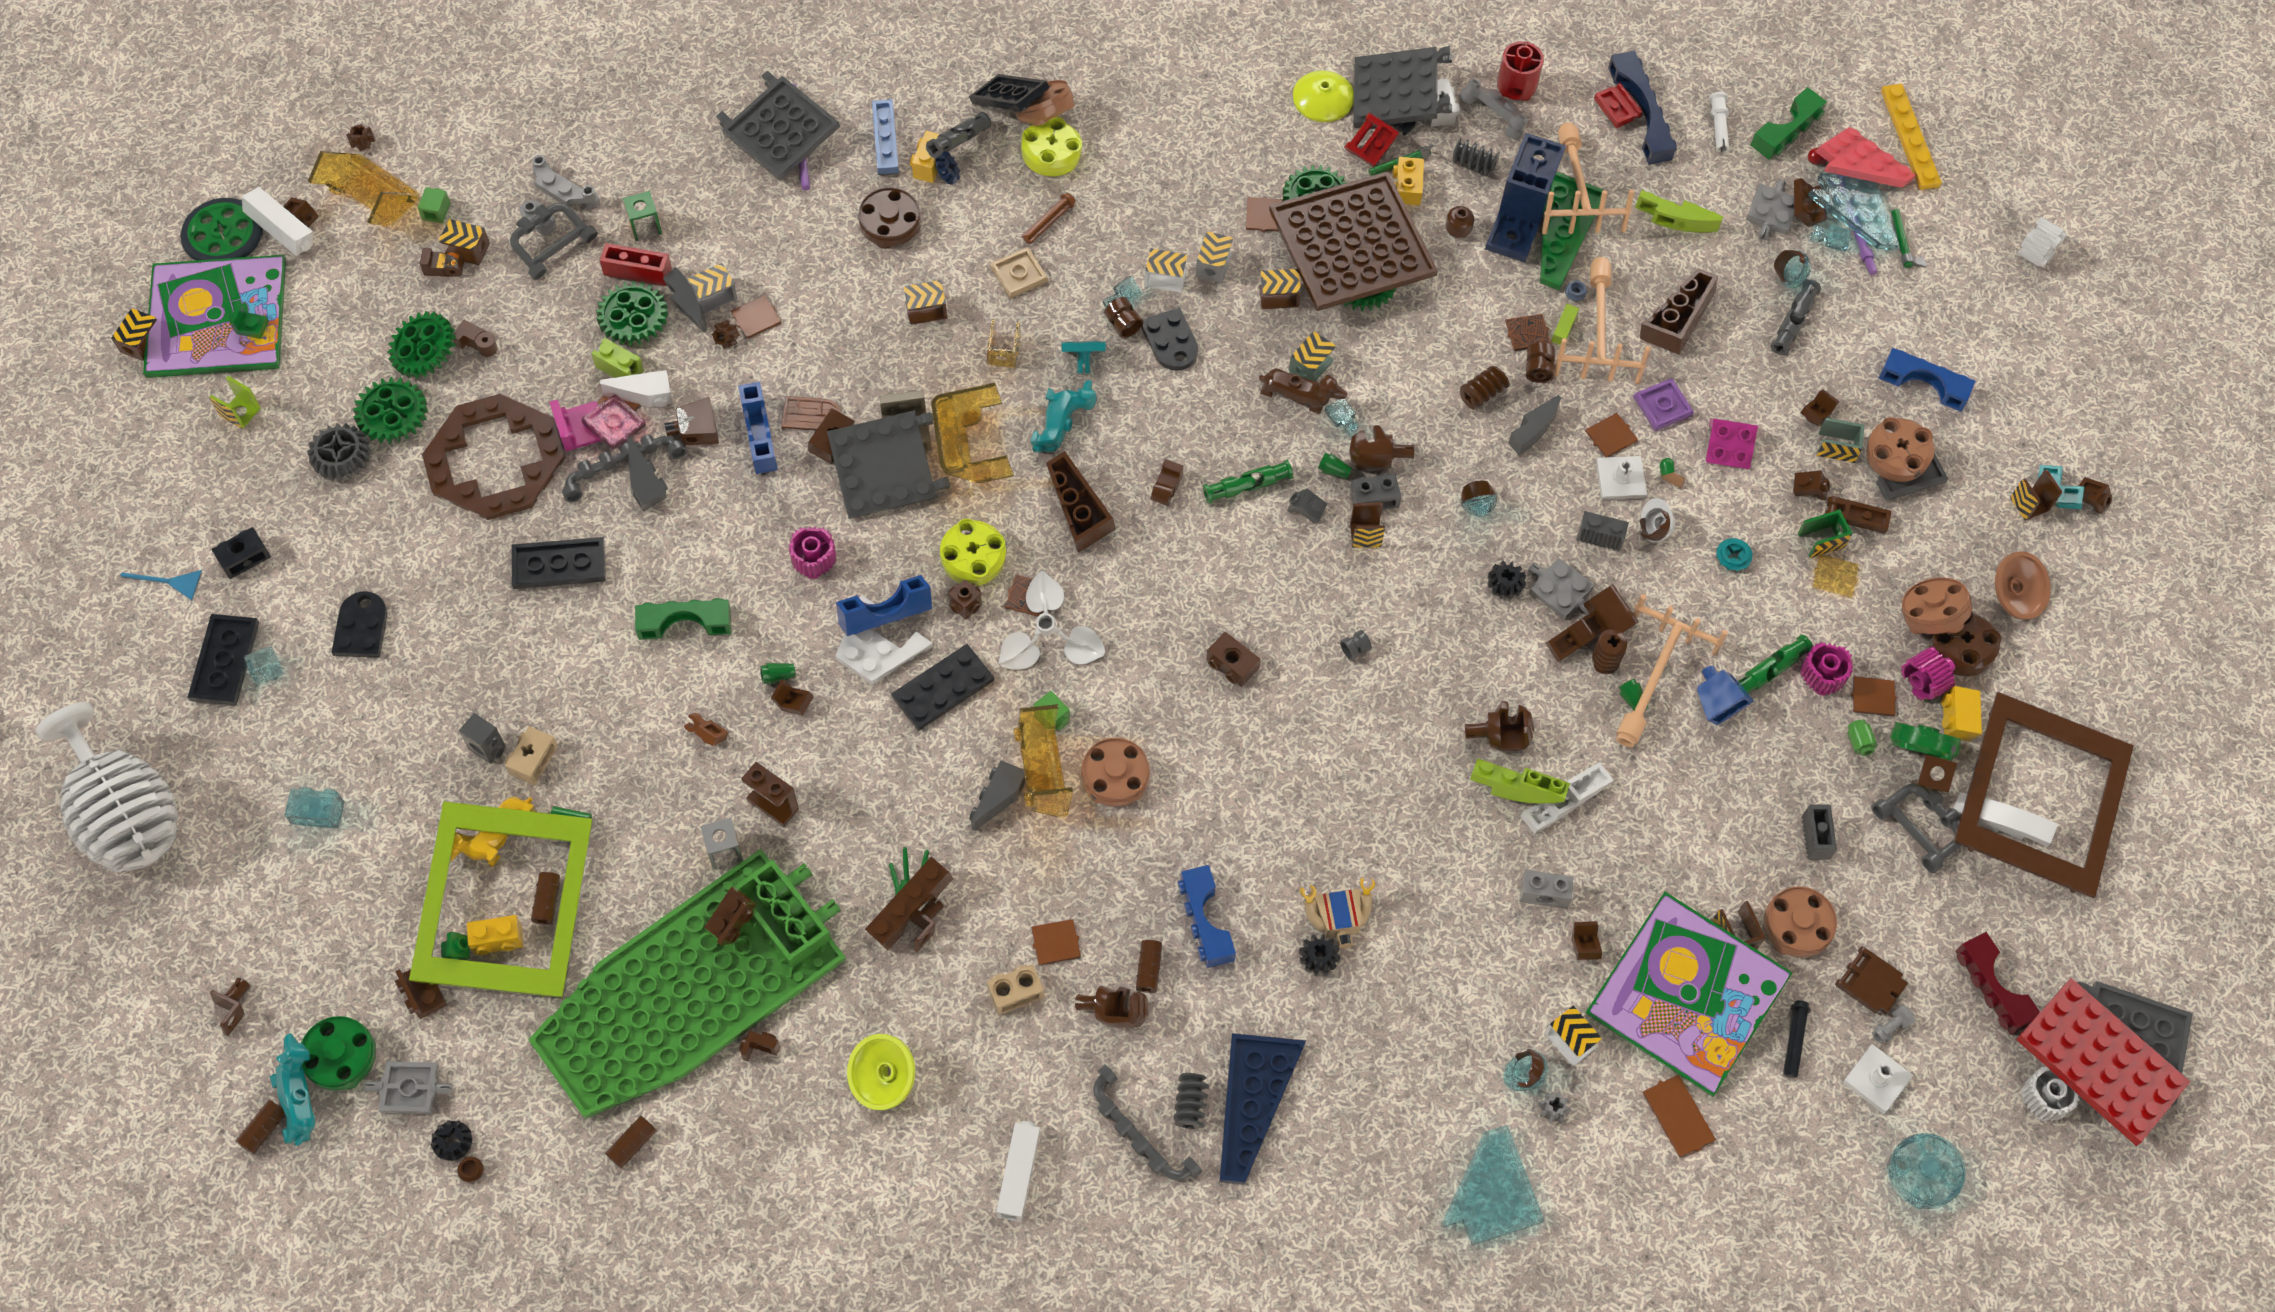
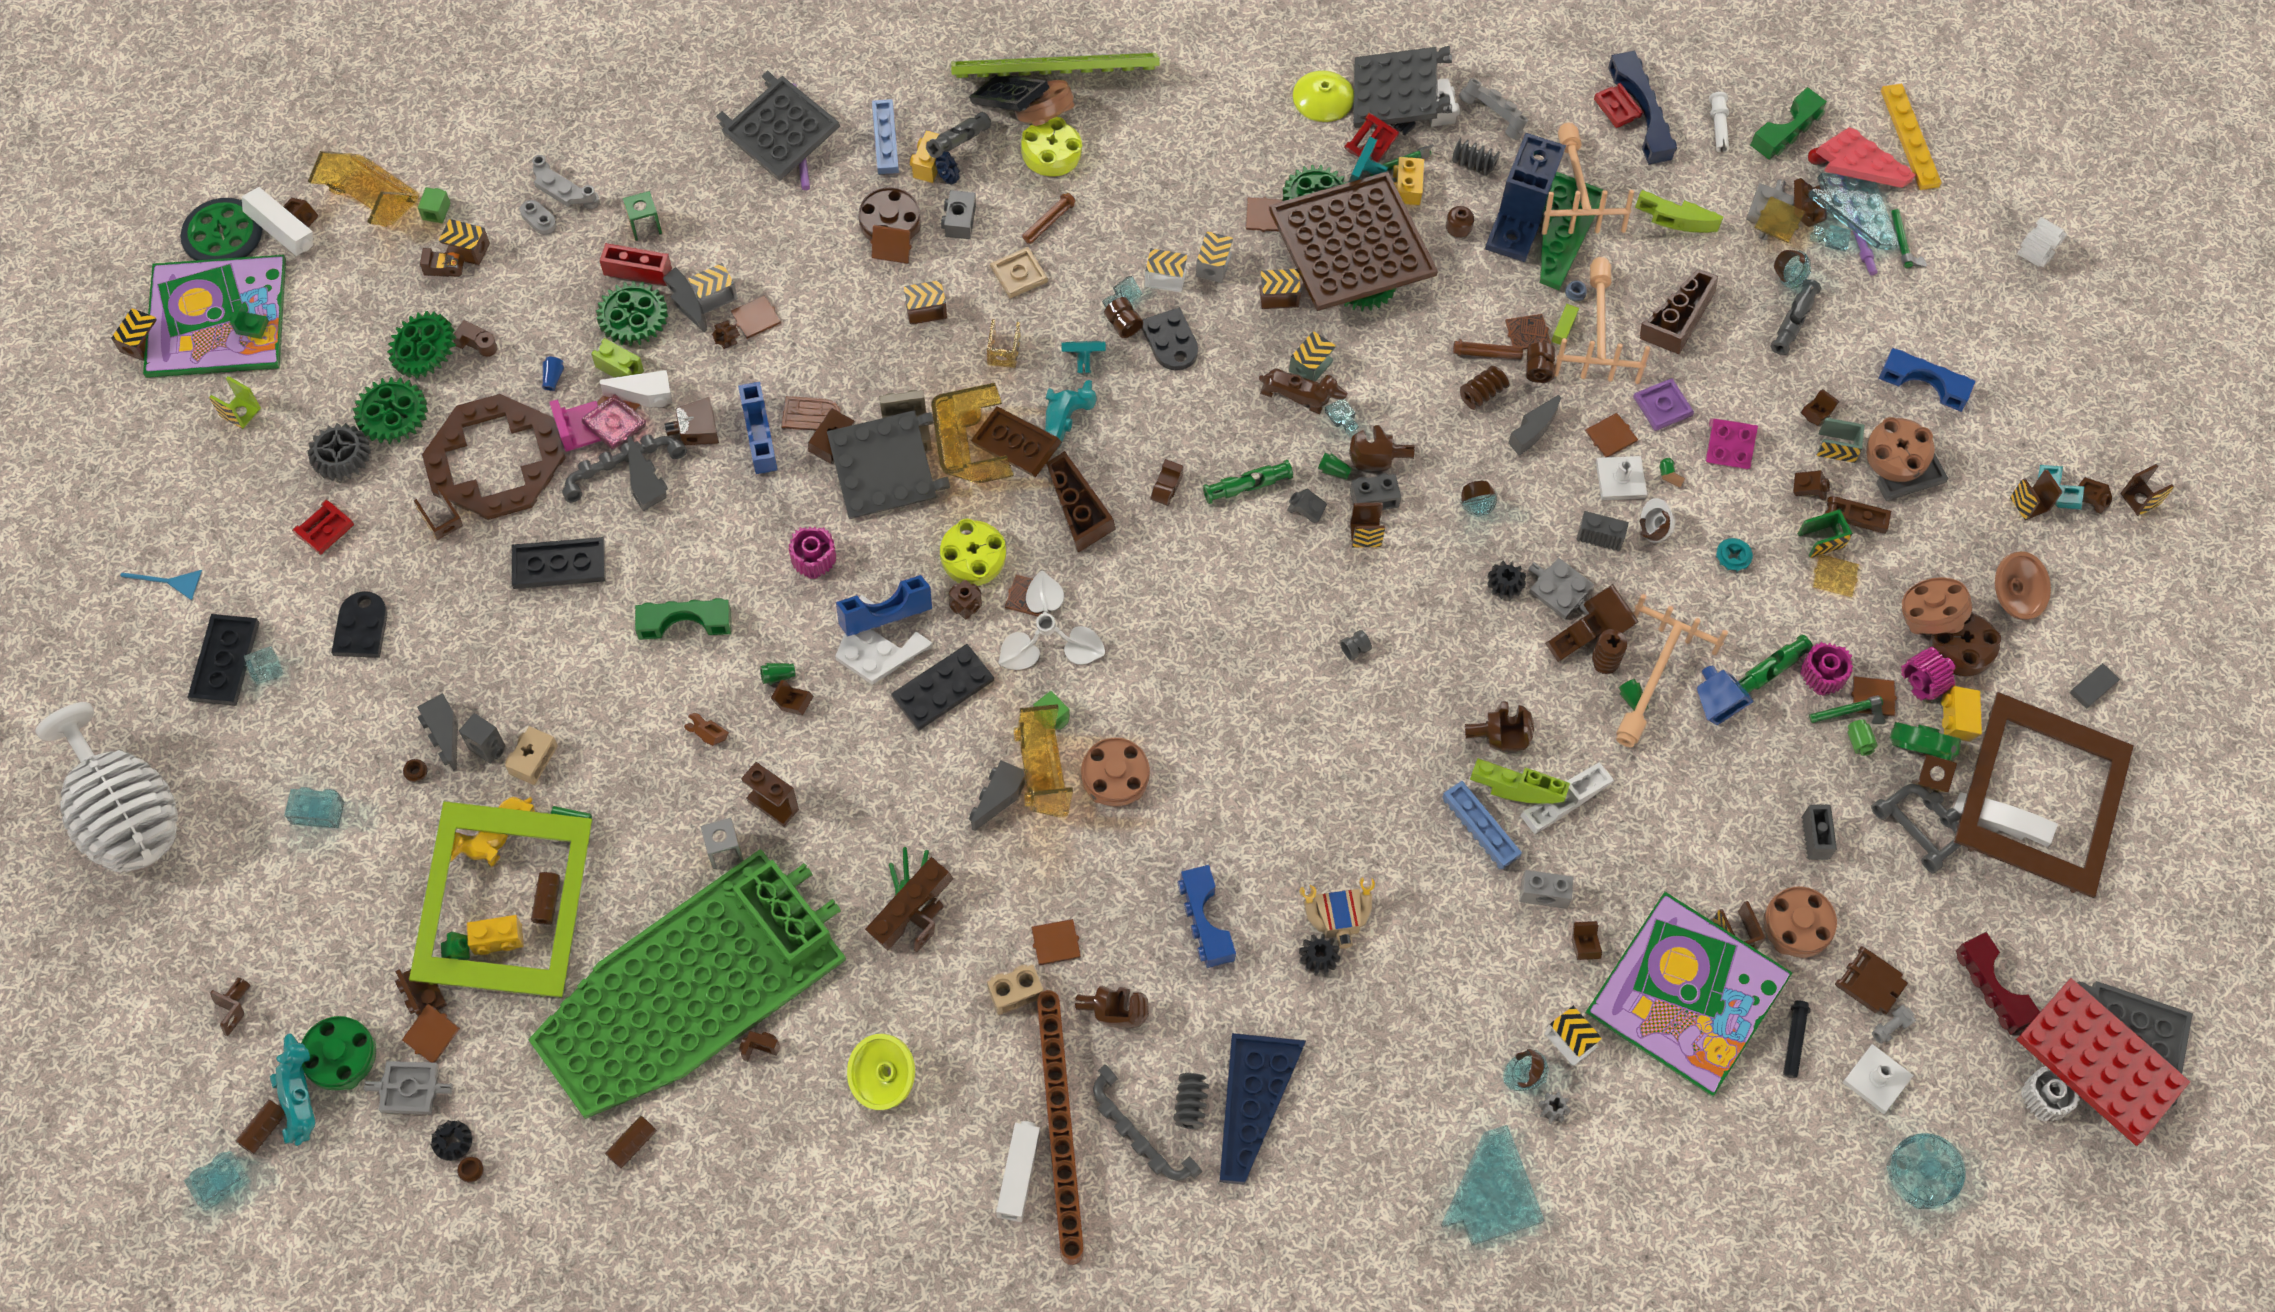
black brick [211,527,271,579] -> none
reddish brown gear [346,124,375,151] -> none
dark grey bar [510,203,598,280] -> none
reddish brown bracket [704,887,757,945] -> none
reddish brown axle [1136,939,1162,993] -> none
reddish brown brick [1206,632,1261,687] -> none
red cylinder [1497,41,1544,101] -> none
dark orange piece [1643,1075,1716,1158] -> none
none -> clear light blue brick [184,1151,251,1211]
none -> red plate [292,500,354,555]
none -> dark orange piece [402,1004,460,1063]
none -> reddish brown plate [403,759,428,782]
none -> reddish brown piece [413,486,463,540]
none -> dark grey slope [417,693,458,771]
none -> blue cone [542,357,564,391]
none -> dark orange piece [870,225,912,264]
none -> brick [941,190,976,240]
none -> lime plate [951,52,1160,78]
none -> reddish brown plate [970,406,1062,478]
none -> dark orange beam [1037,990,1083,1265]
none -> teal tile [1349,136,1388,182]
none -> medium blue gear [1442,781,1522,869]
none -> dark orange axle [1453,339,1523,360]
none -> clear yellow piece [1754,197,1805,244]
none -> green piece [1809,695,1886,724]
none -> dark grey tile [2070,663,2120,709]
none -> reddish brown piece [2120,464,2175,516]

